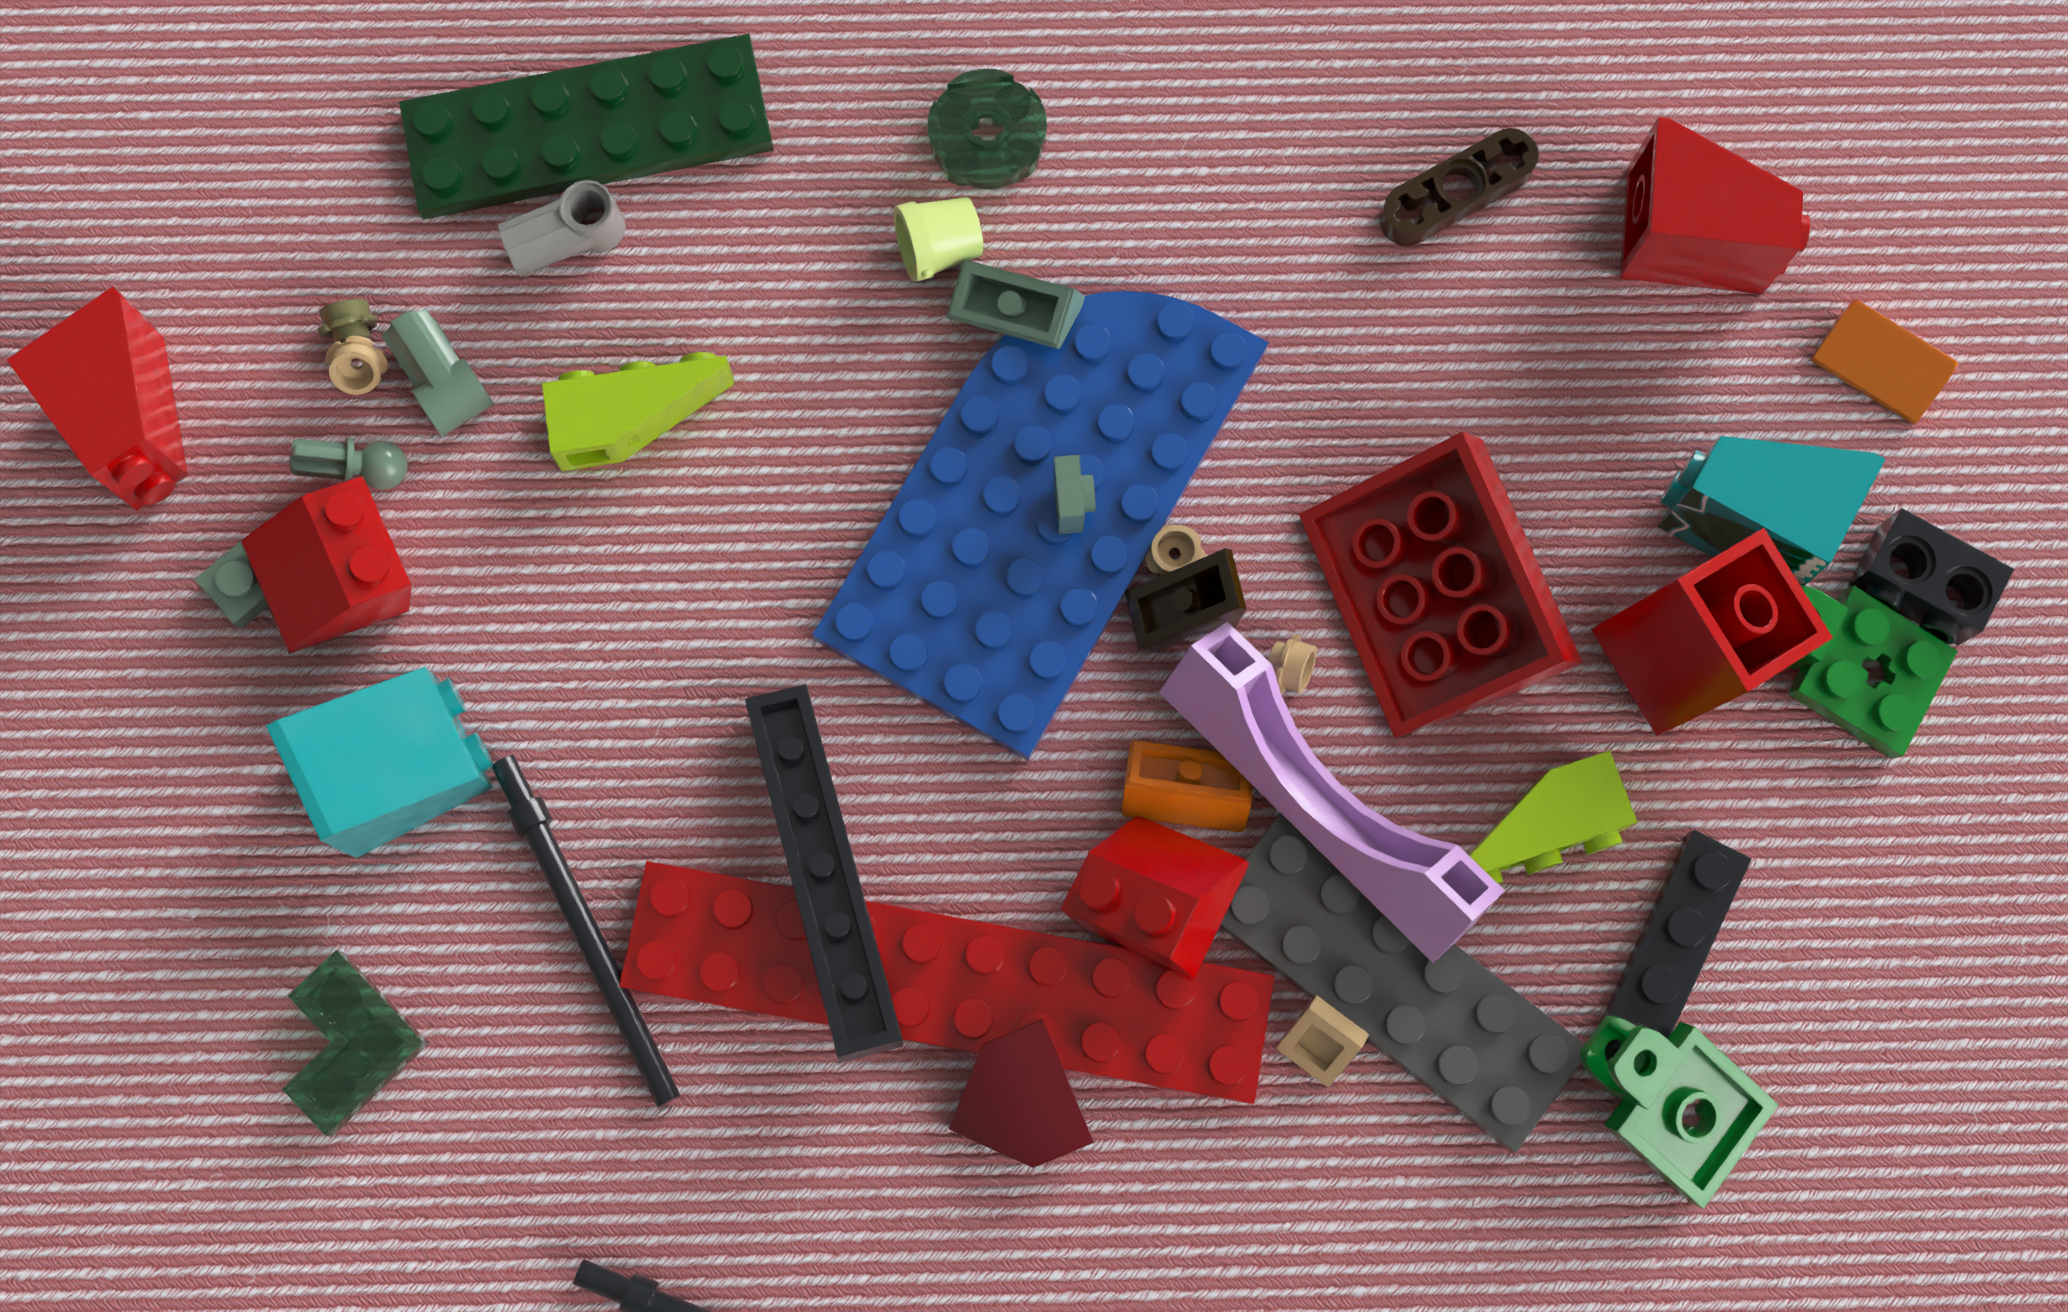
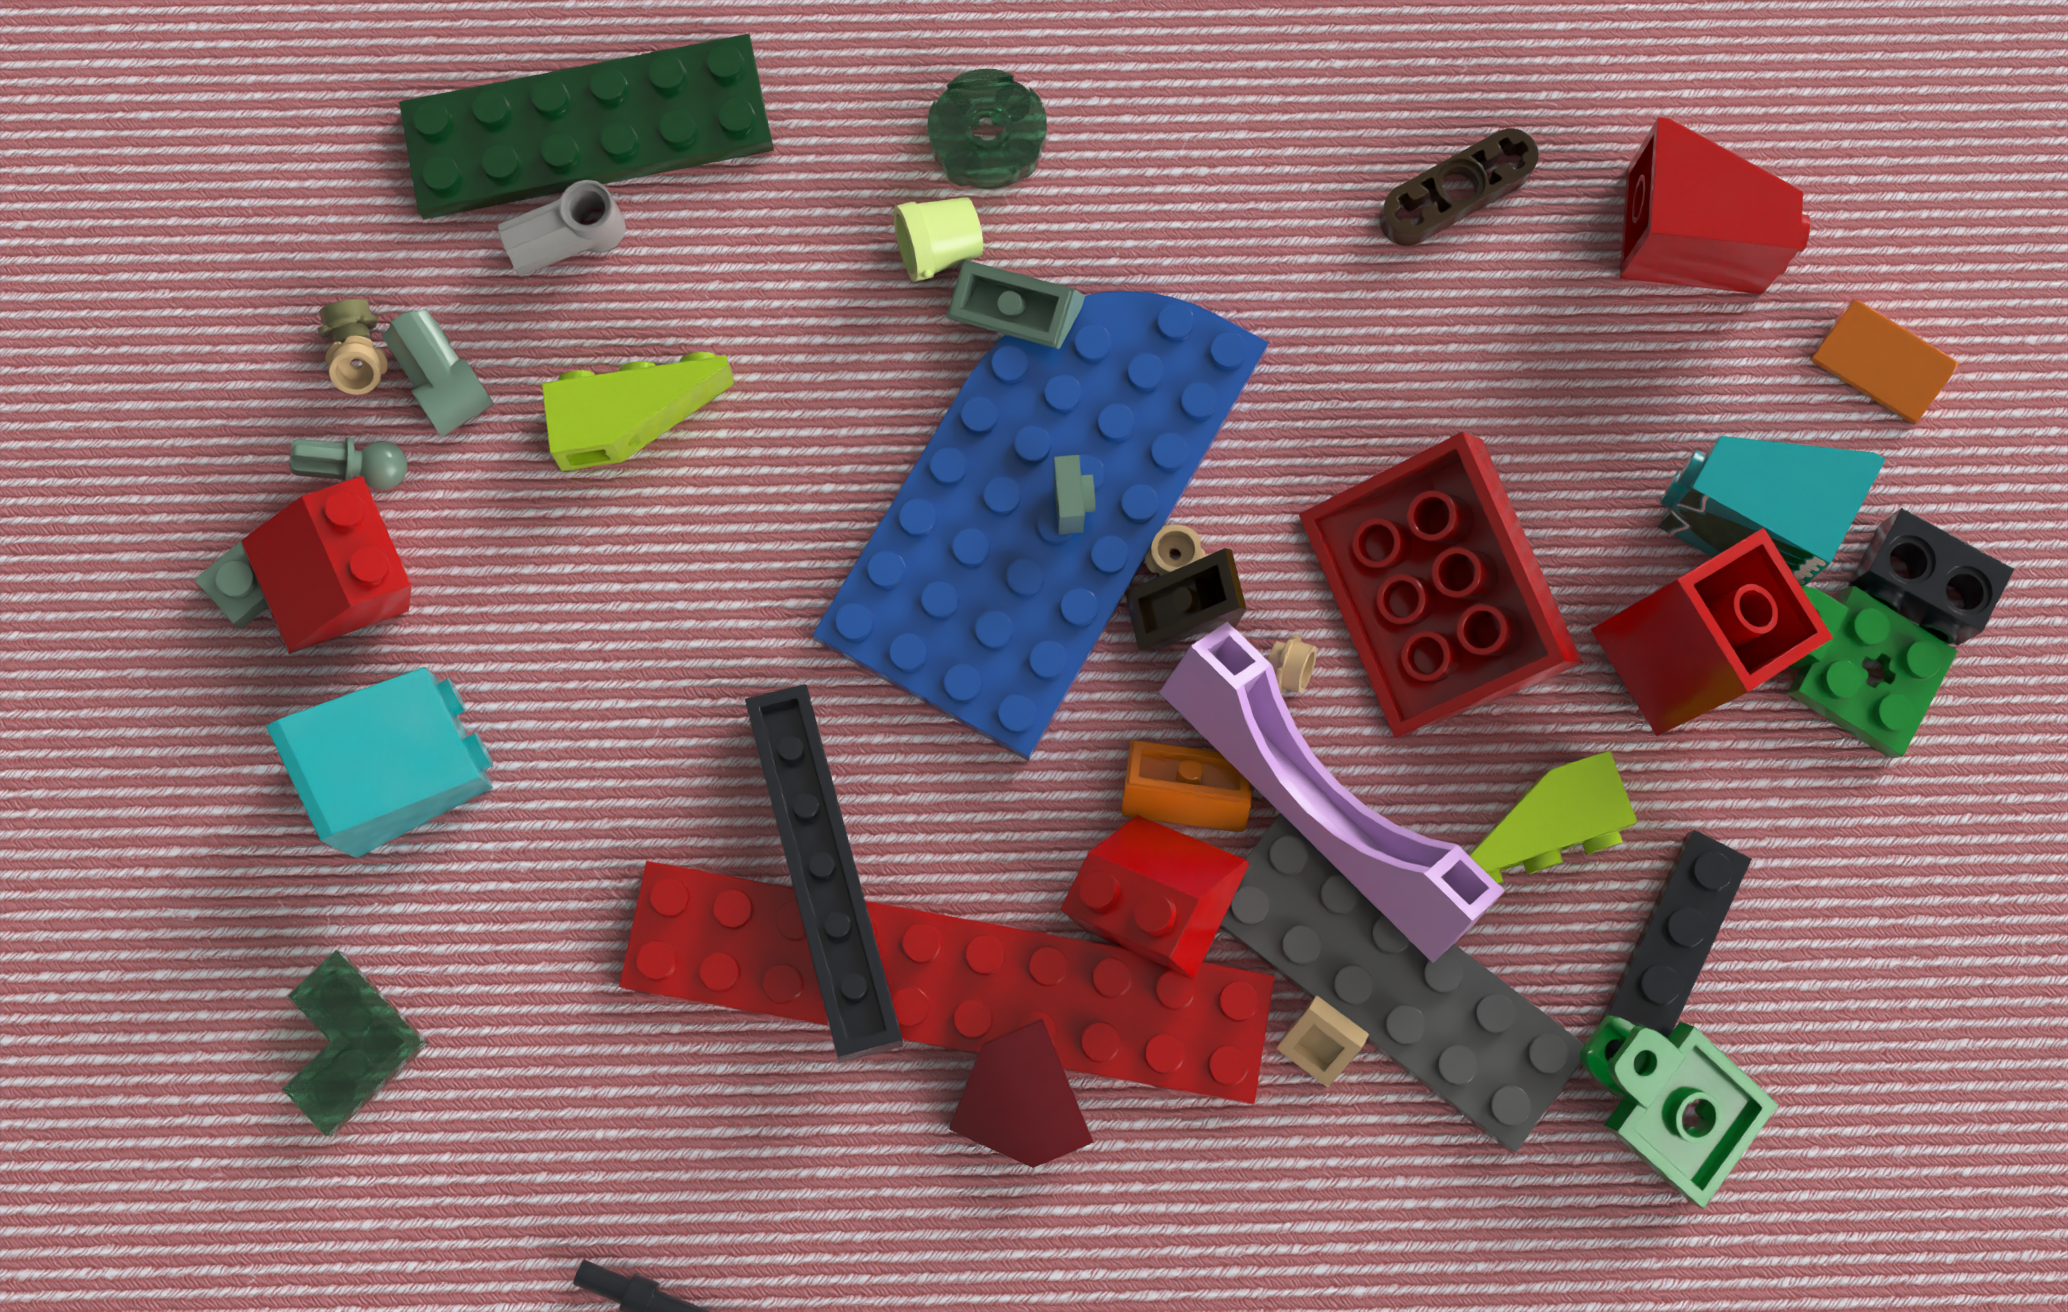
red slope [7,286,188,510] -> none
black bar [492,755,681,1108] -> none

